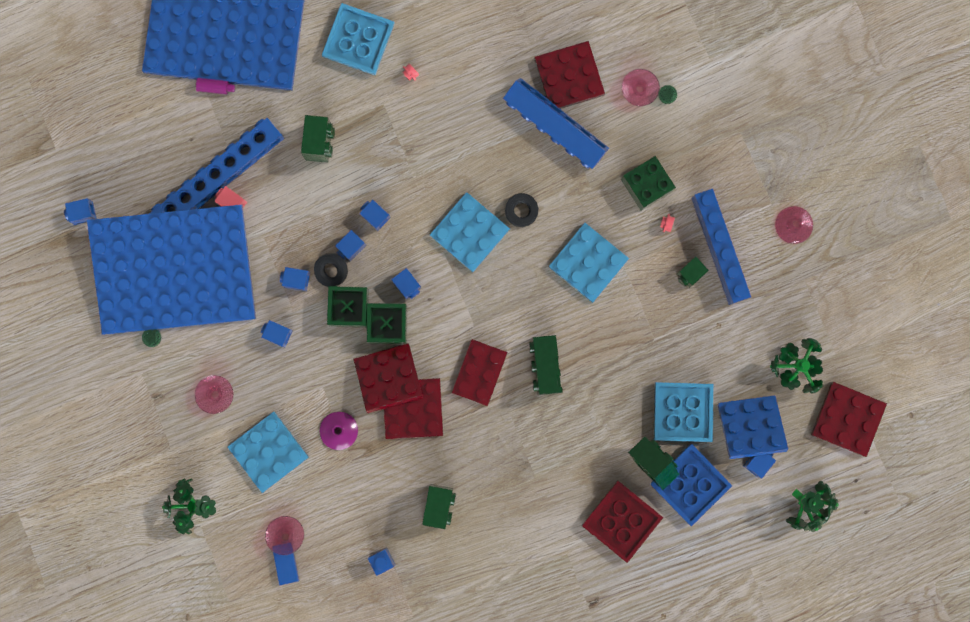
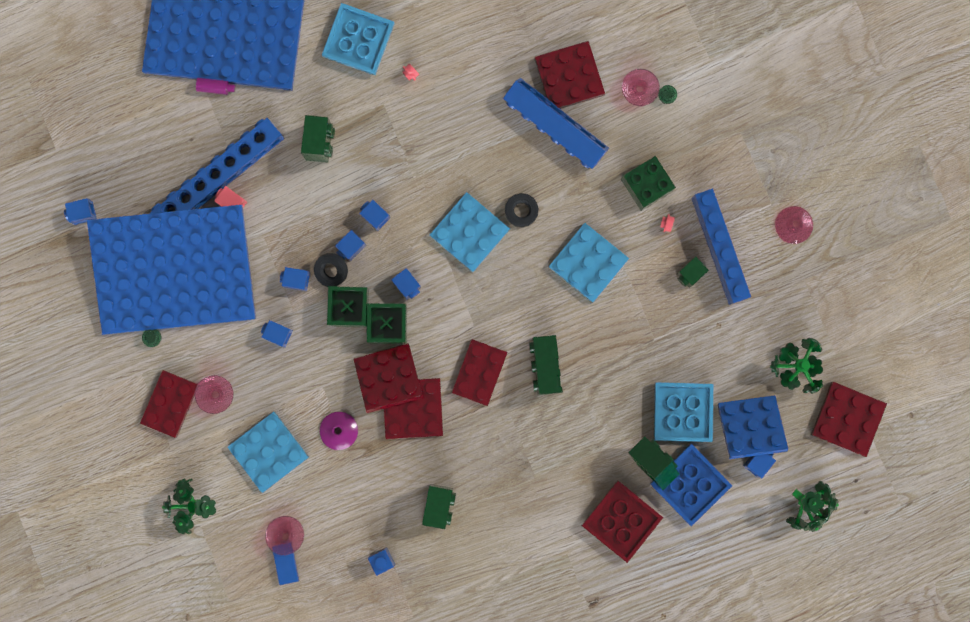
none -> dark red plate [140,370,199,438]

